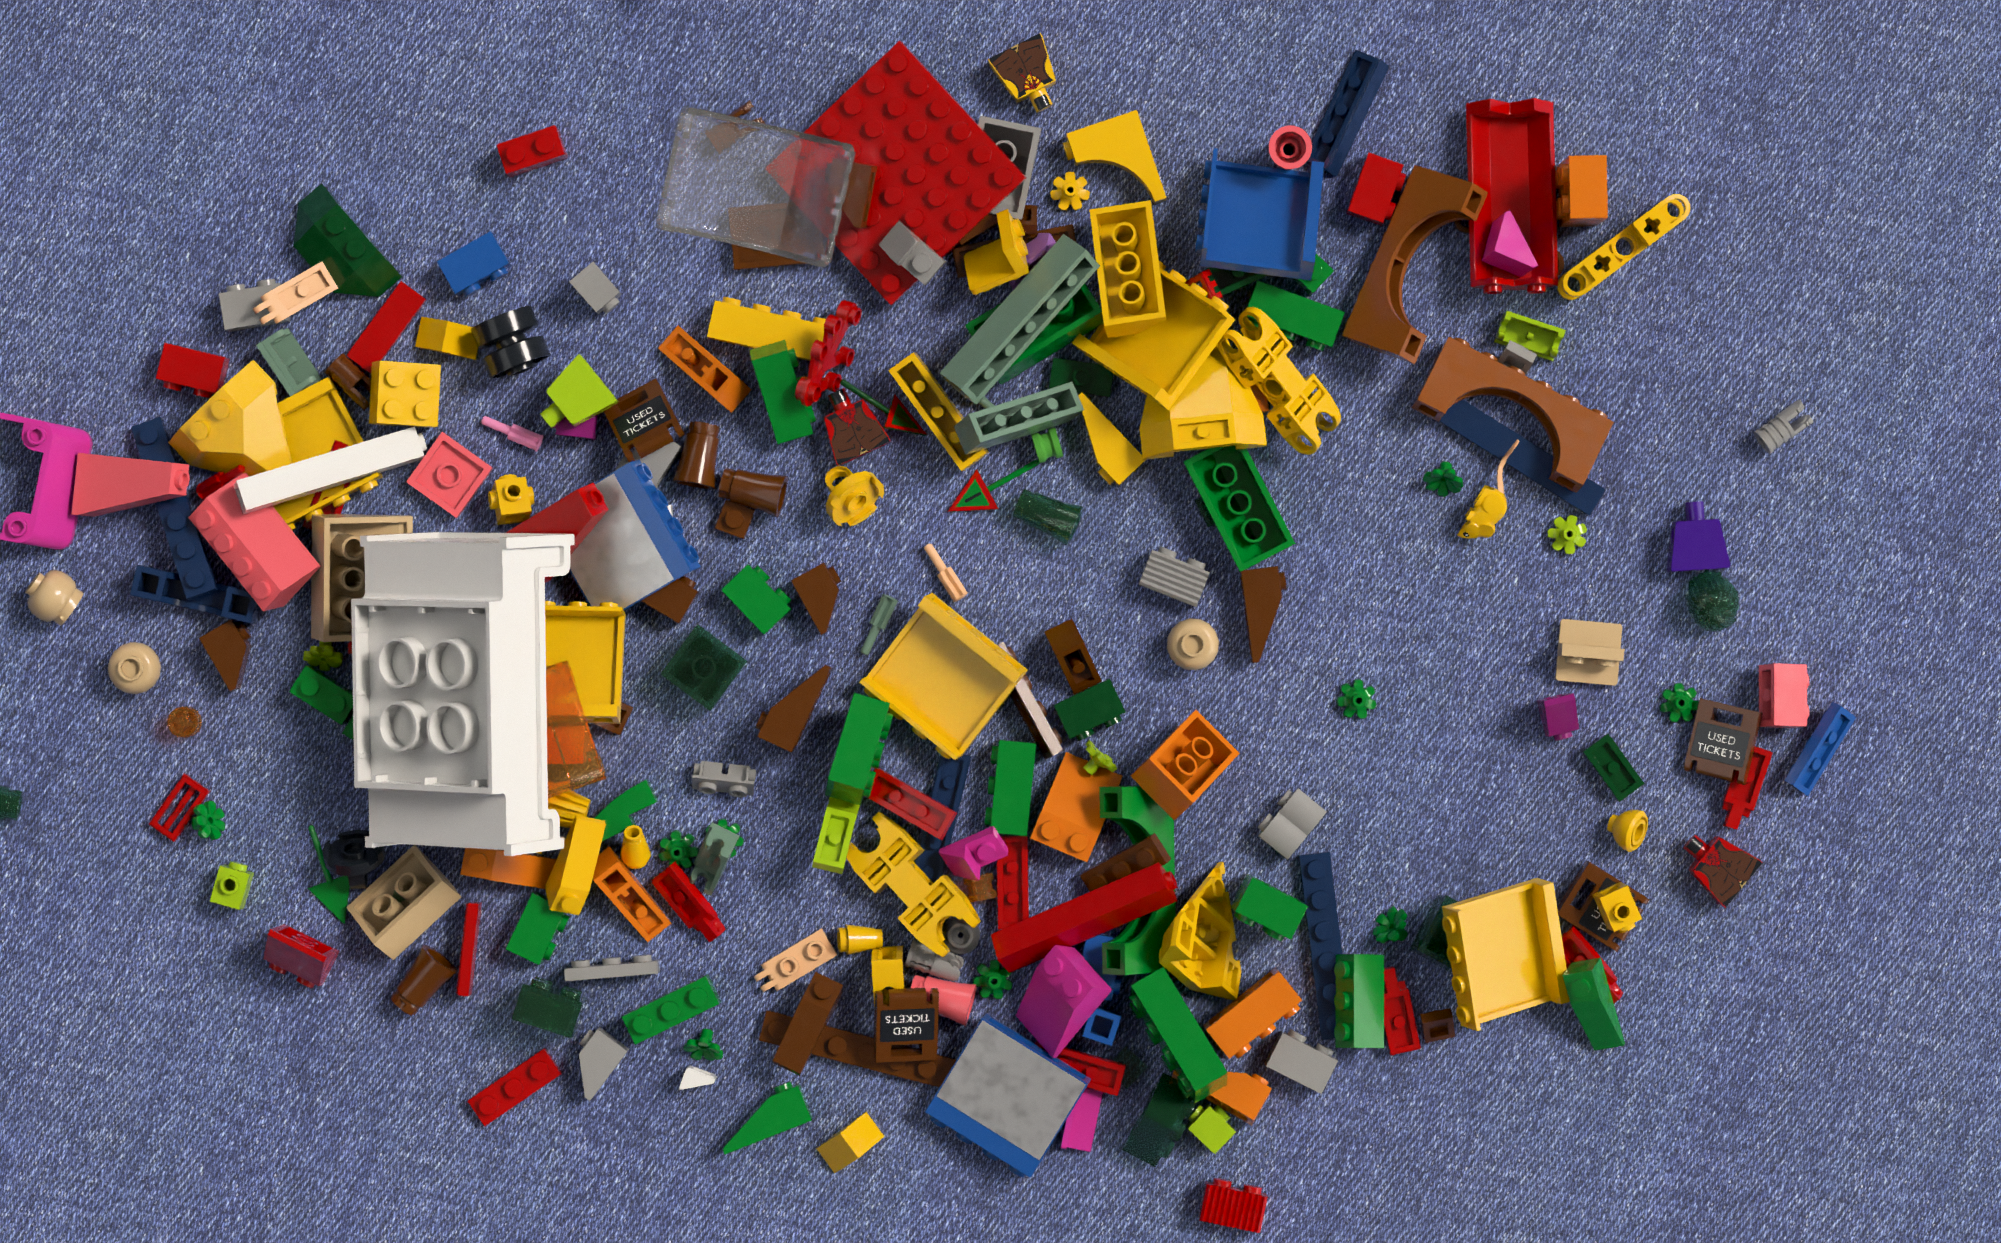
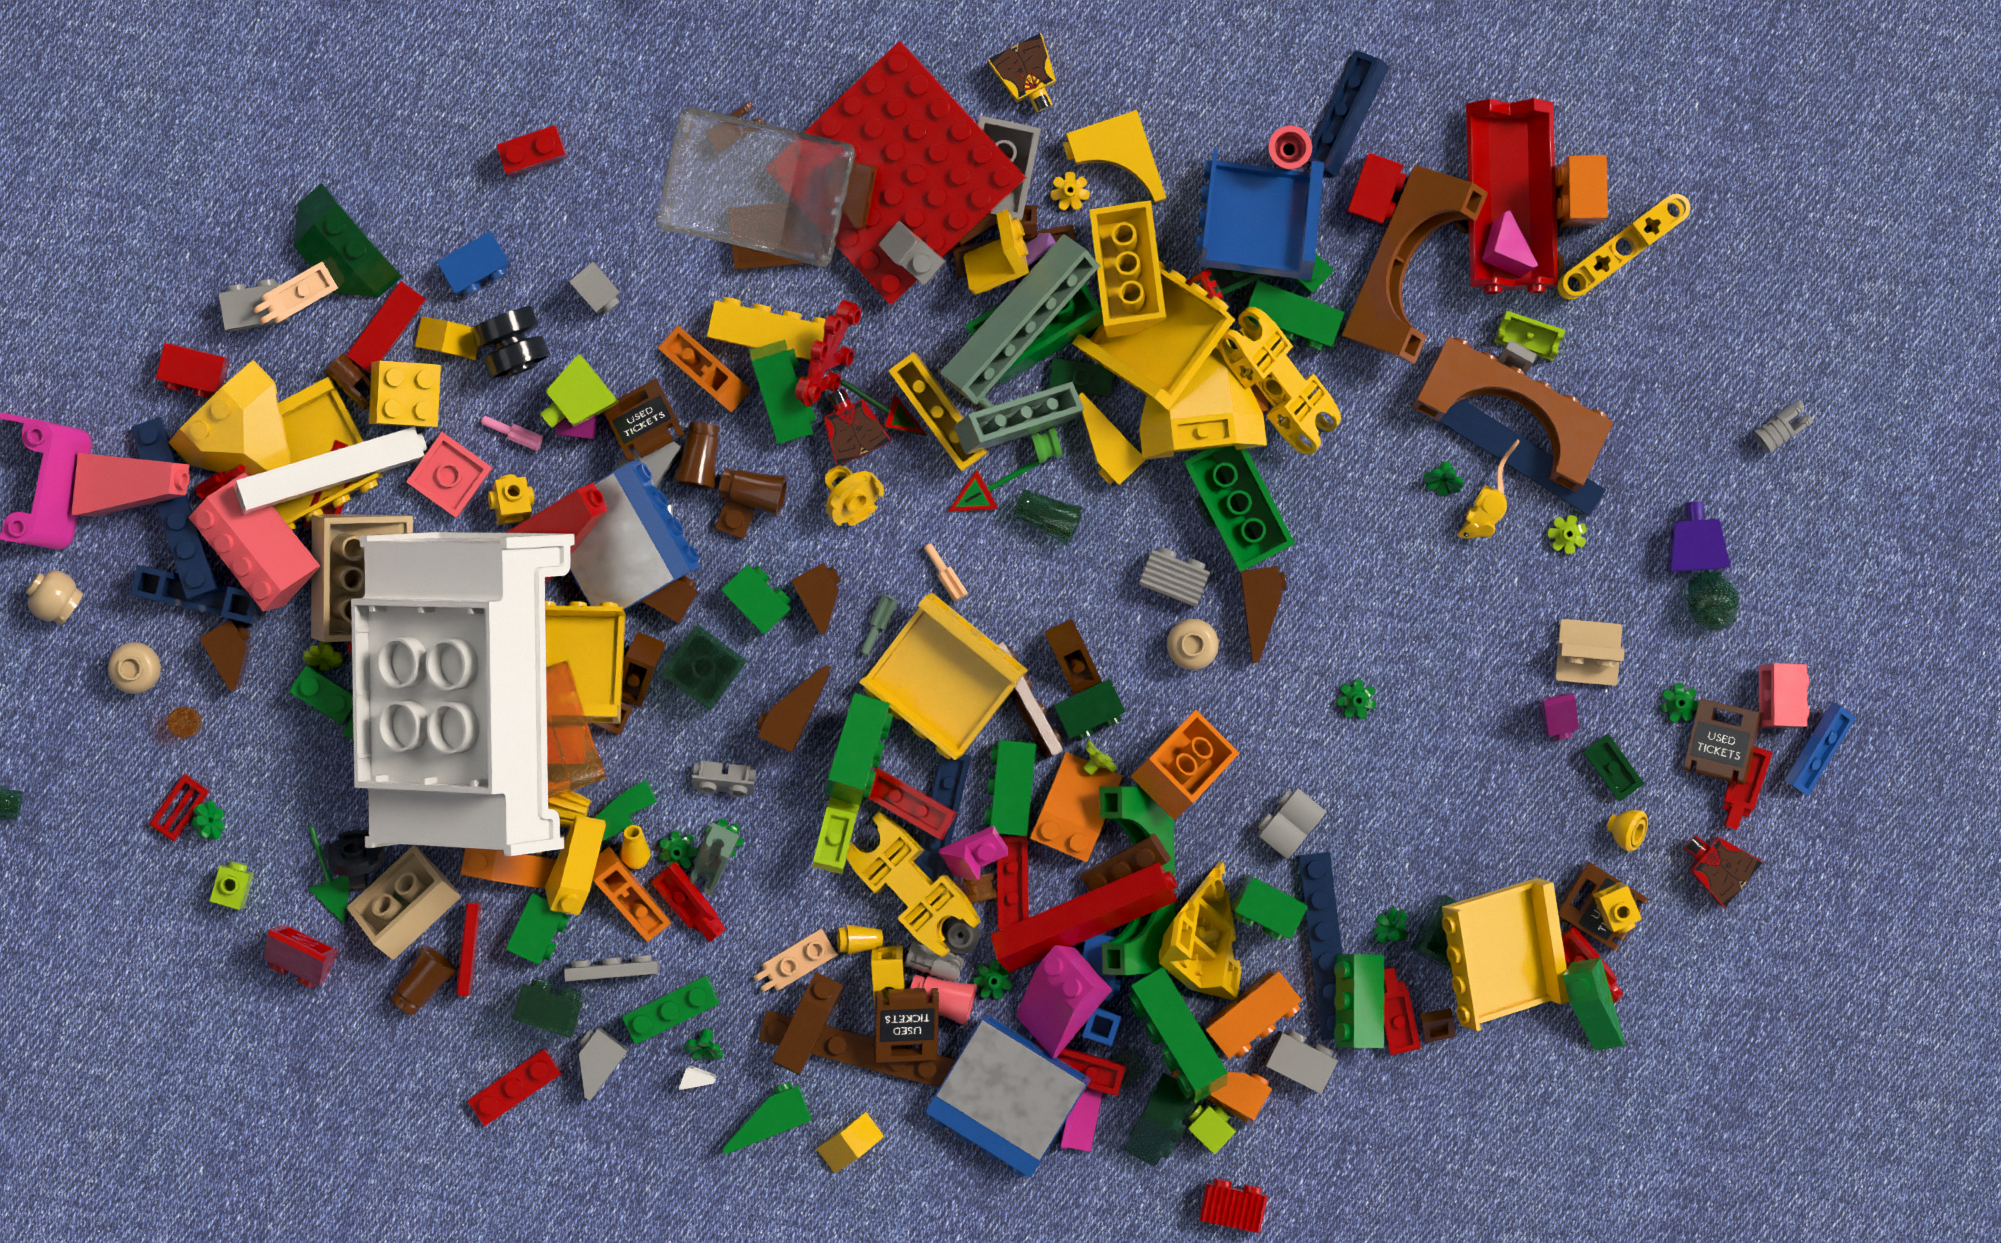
sand green hinge [256,328,323,396] -> none
none -> reddish brown slope [621,631,666,707]

